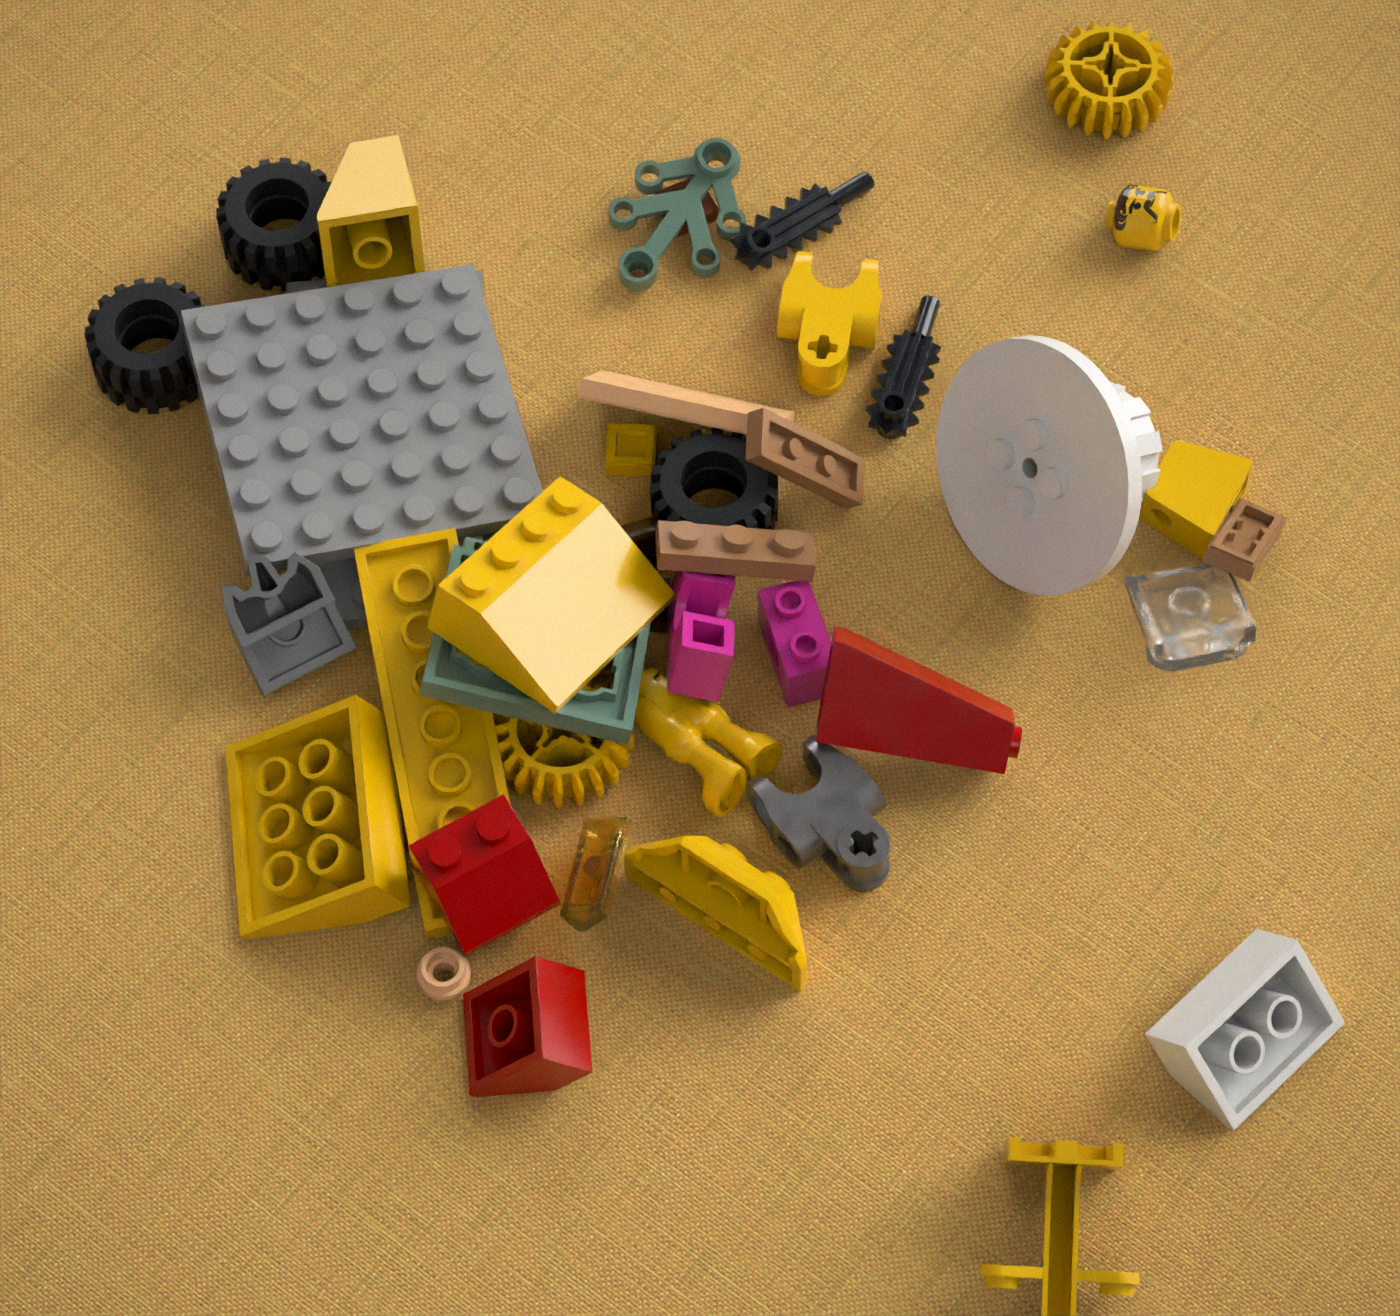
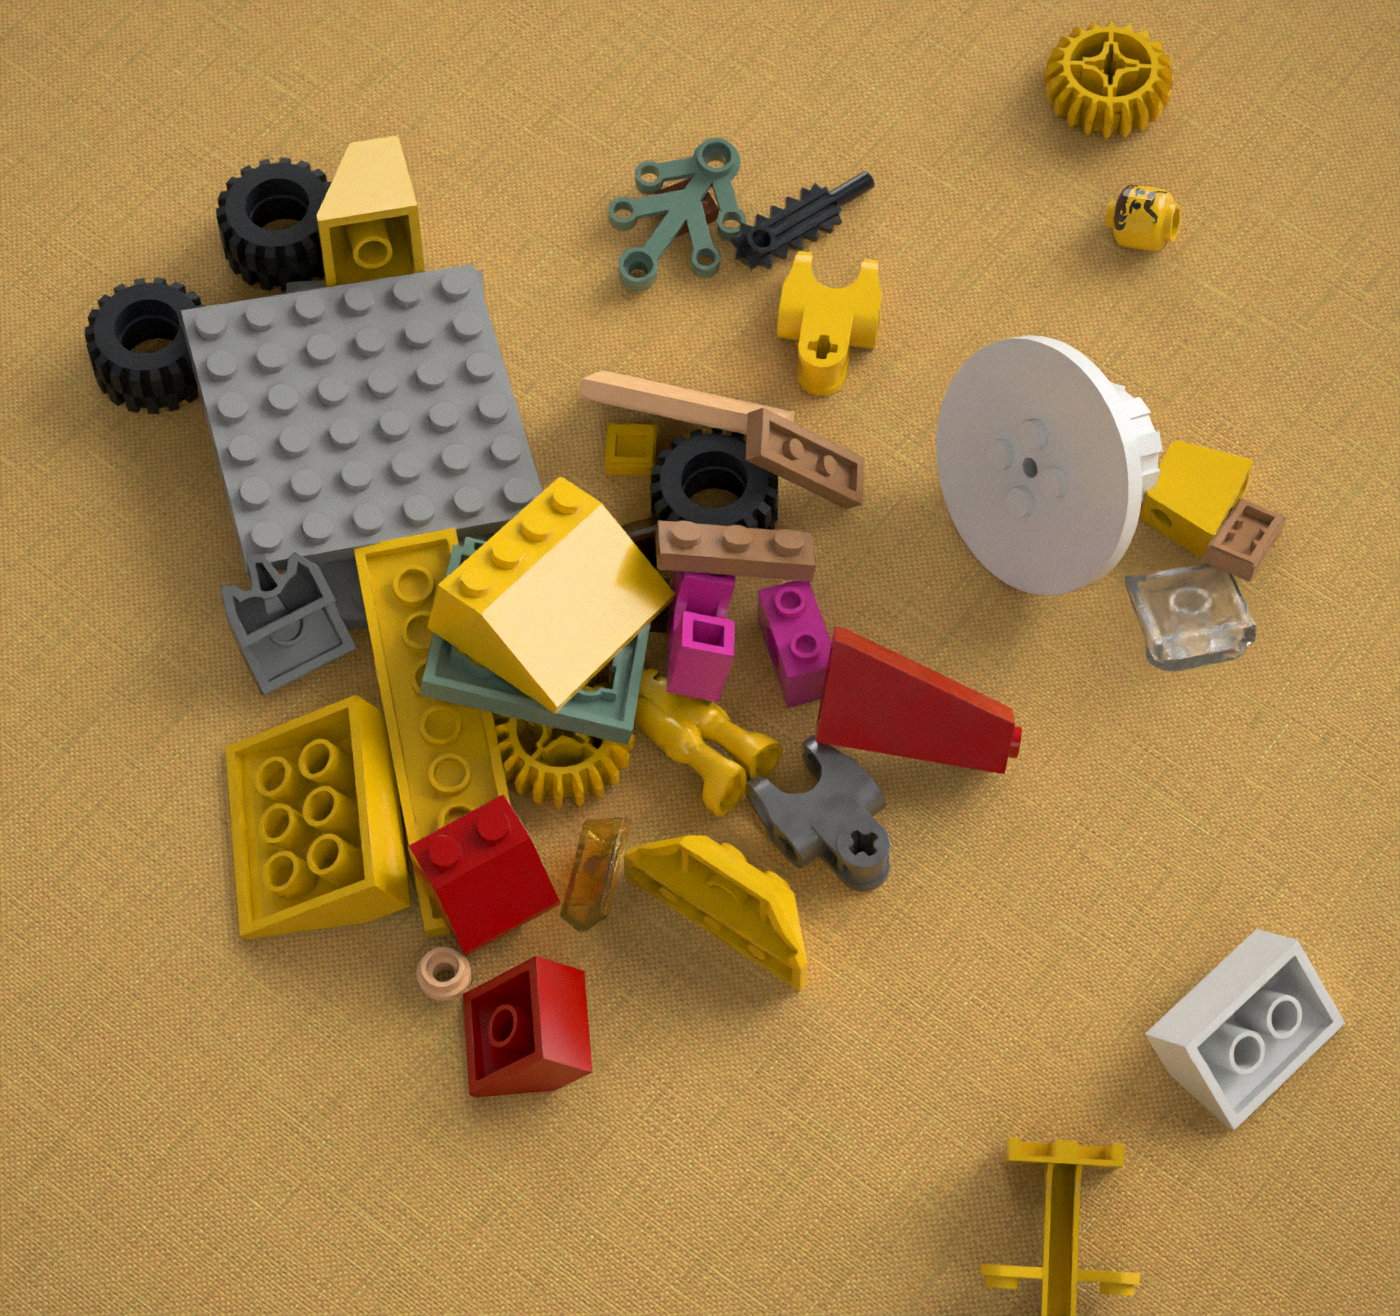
black piece [866,295,941,439] -> none

